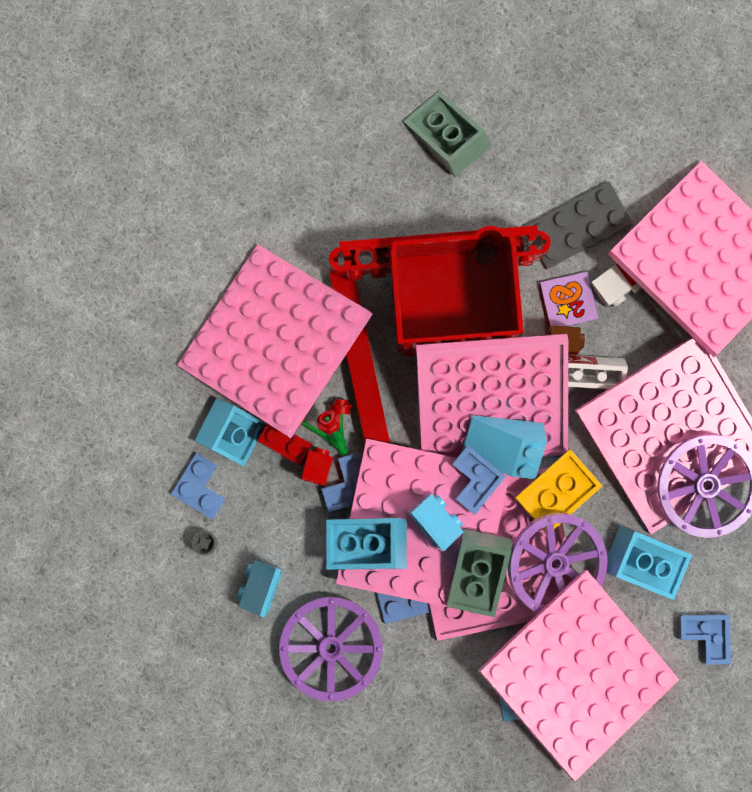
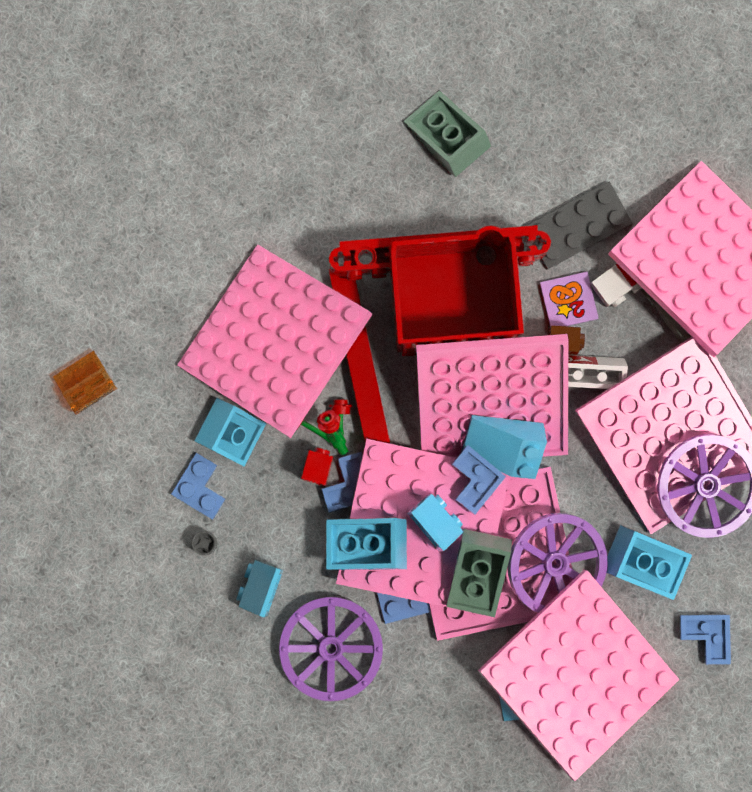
red brick [258,424,313,467] -> none
yellow plate [515,449,602,533] -> none
none -> clear orange brick [53,350,118,415]

